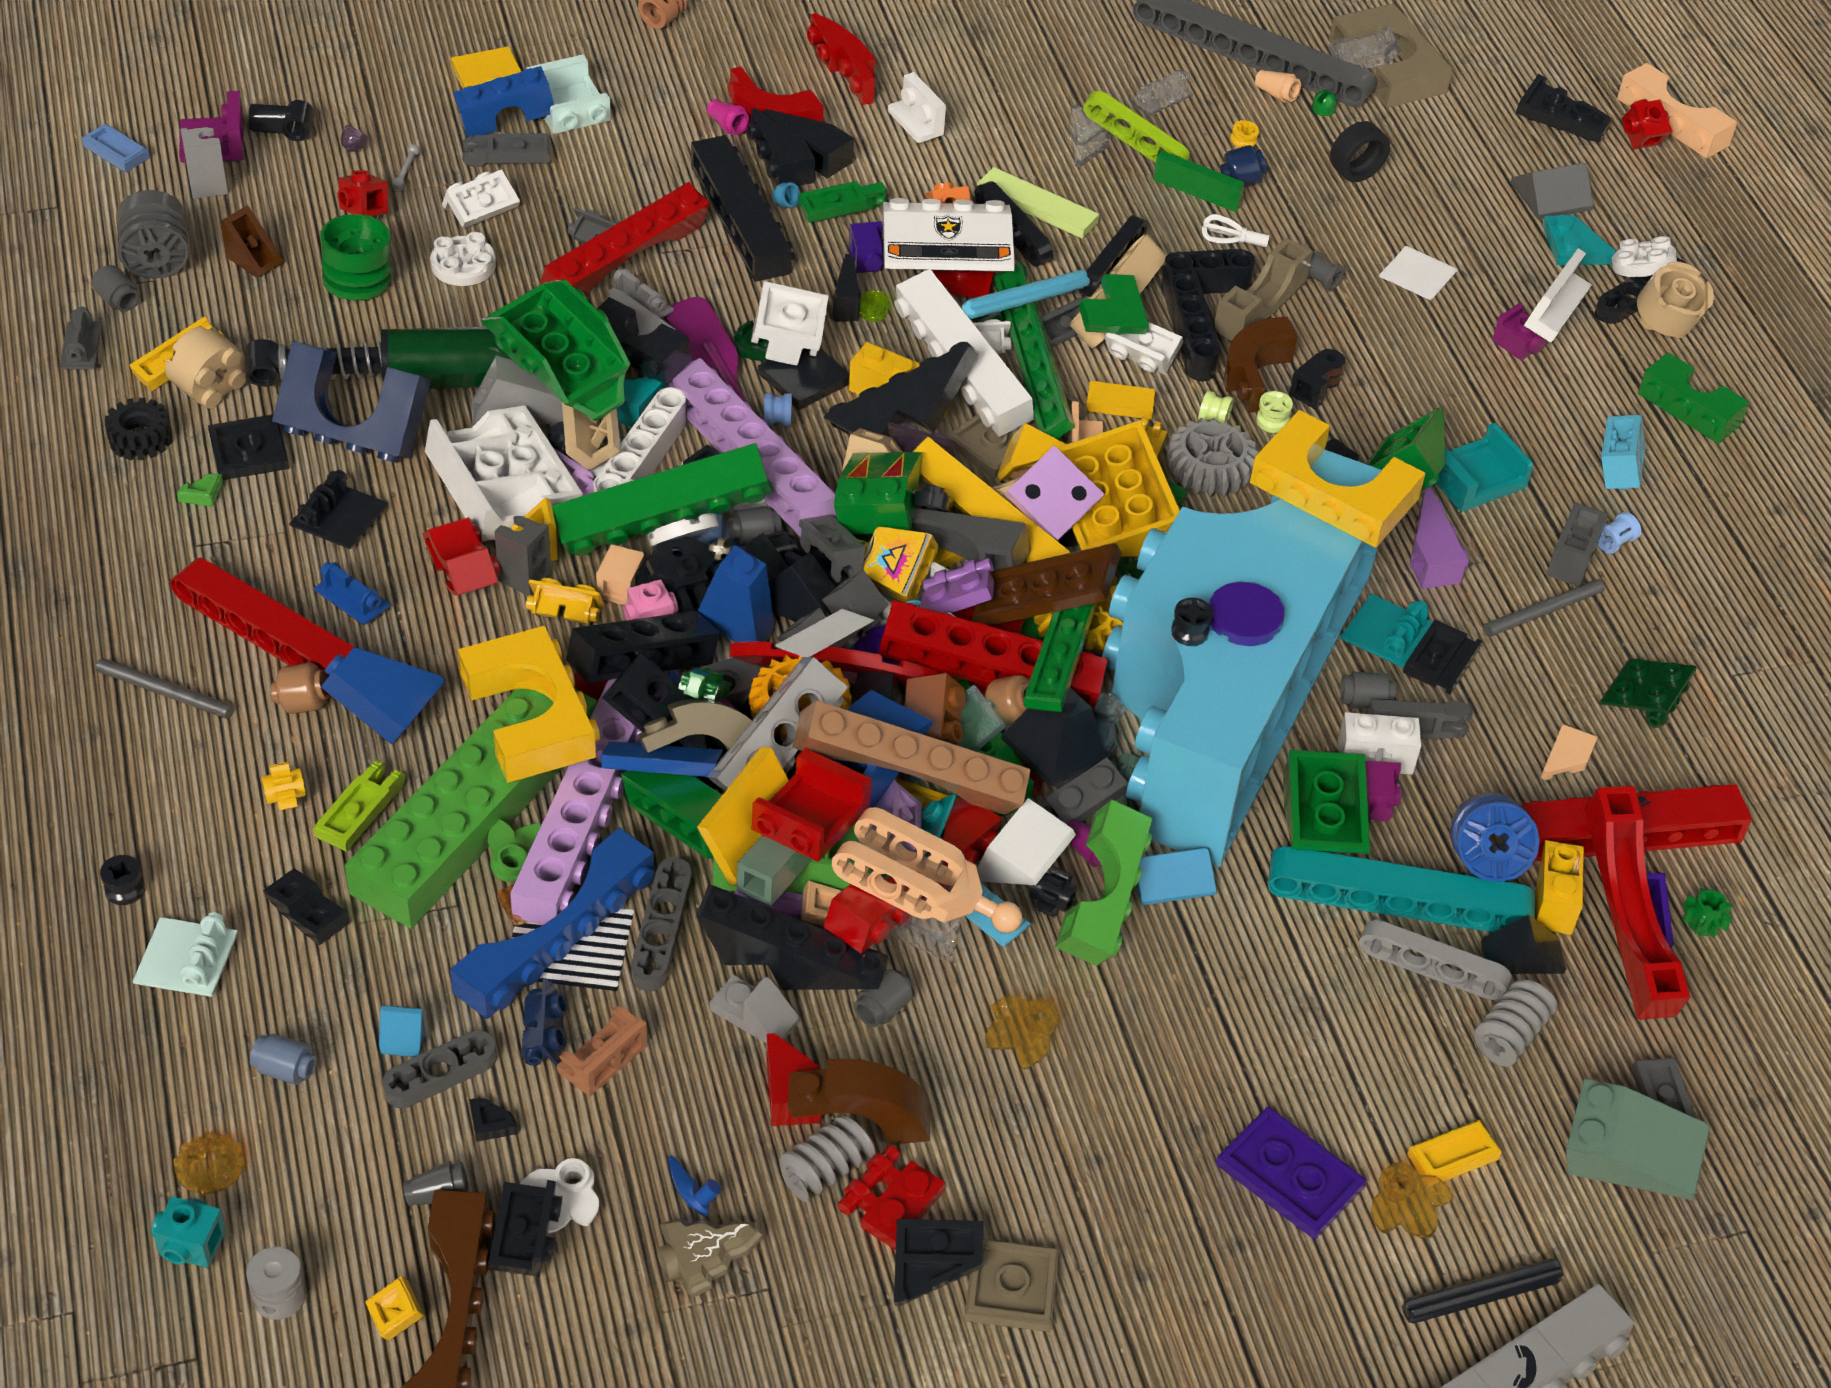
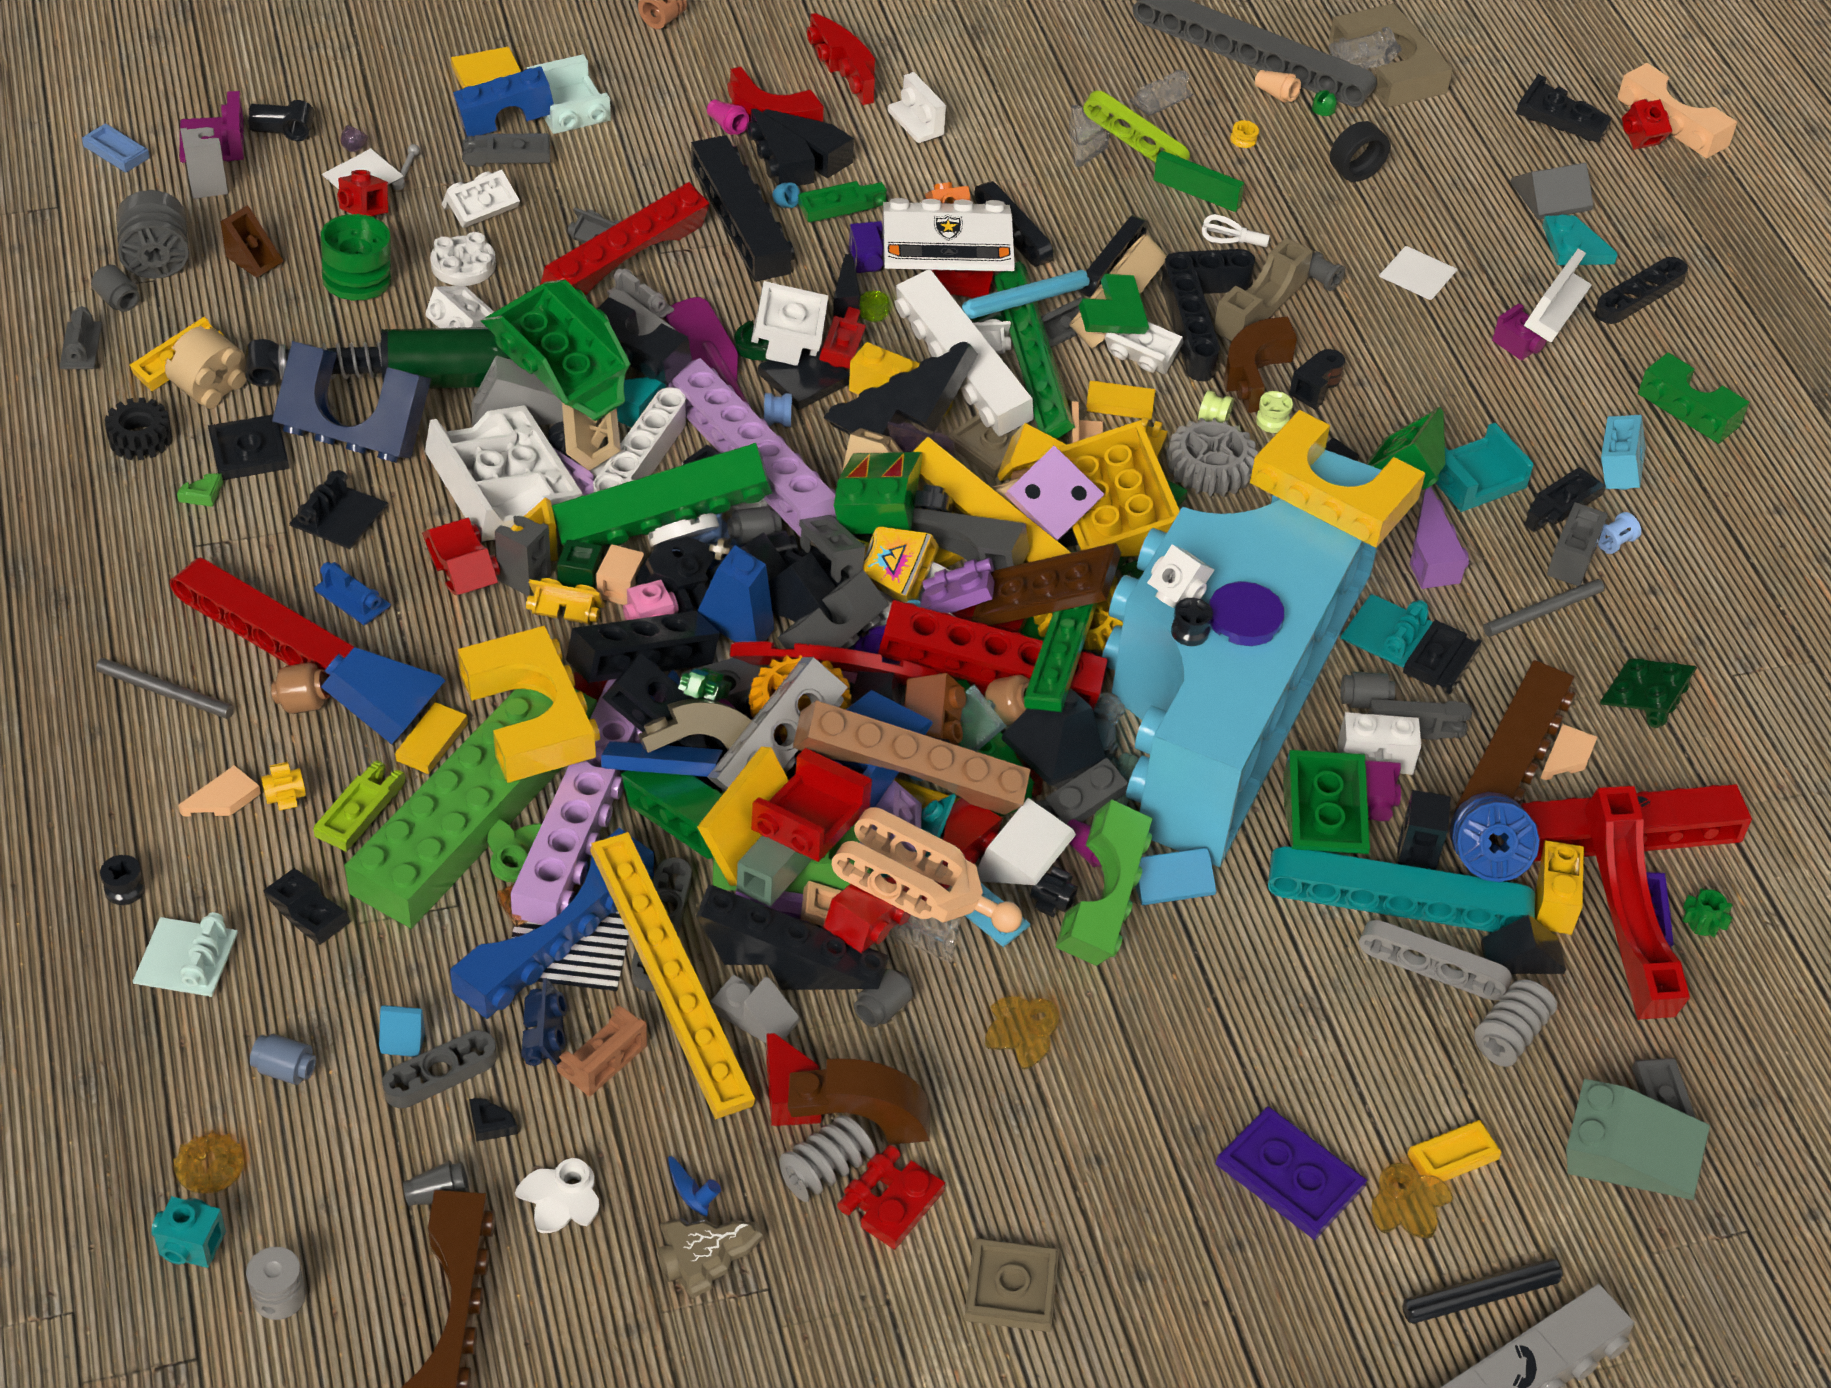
yellow tile [365,1276,425,1341] -> none
black bracket [488,1180,563,1277] -> none
white sticker [775,609,874,657] -> none
black wing [894,1219,984,1306] -> none
yellowish green tile [977,167,1099,239] -> none
dark blue head [1219,145,1267,188] -> none
white tile [1611,236,1677,277] -> none
tan brick [1637,262,1714,338] -> none
none -> light nougat tile [178,765,261,816]
none -> white sticker [321,149,403,189]
none -> yellow tile [395,702,468,774]
none -> white bracket [425,286,494,328]
none -> dark green panel [557,540,602,588]
none -> yellow plate [590,832,755,1120]
none -> red hinge [819,306,866,369]
none -> white brick [1147,545,1215,608]
none -> black brick [1396,790,1451,870]
none -> reddish brown brick [1449,660,1576,844]
none -> black hinge [1524,467,1606,532]

